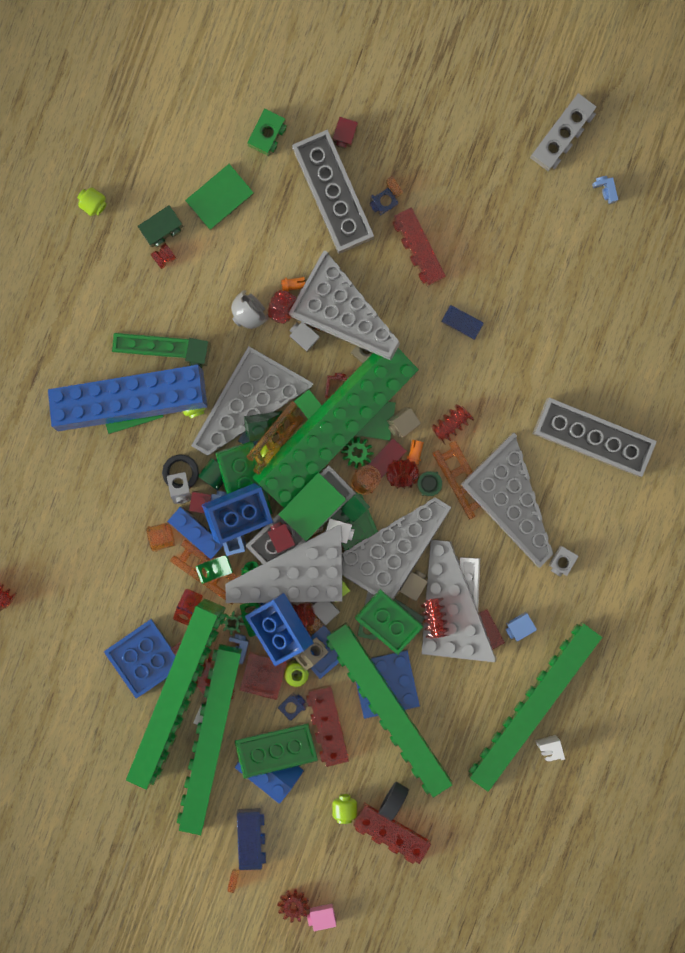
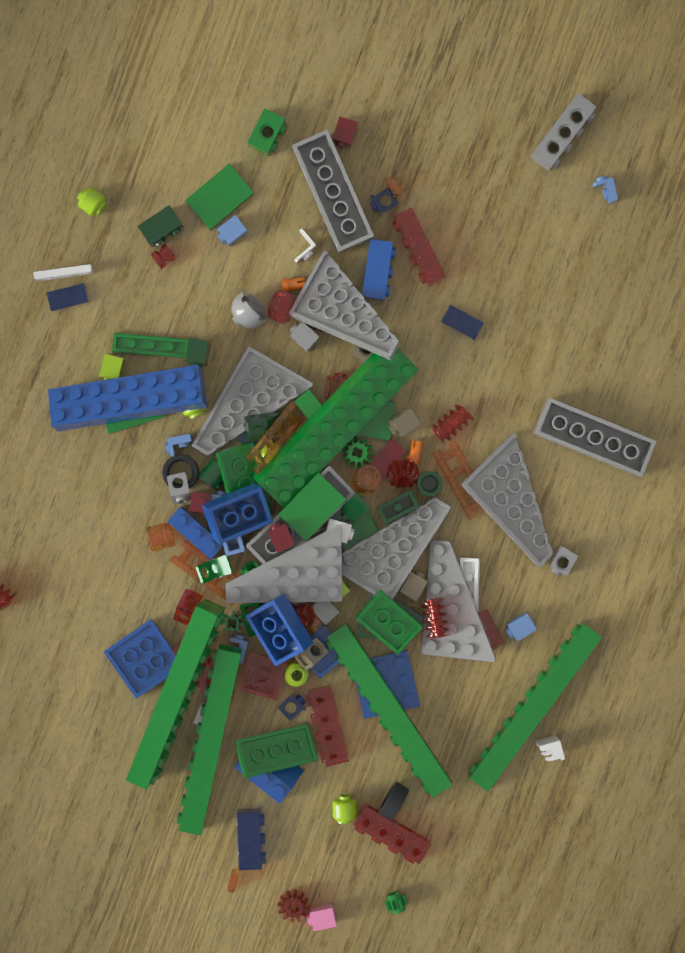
none -> white tile [33,264,94,281]
none -> clear blue tile [46,283,89,312]
none -> lime brick [99,354,125,380]
none -> medium blue bracket [165,434,193,457]
none -> medium blue brick [217,215,248,246]
none -> white bracket [294,228,316,264]
none -> blue brick [362,239,396,301]
none -> dark green brick [376,490,419,525]
none -> green gear [384,891,409,914]

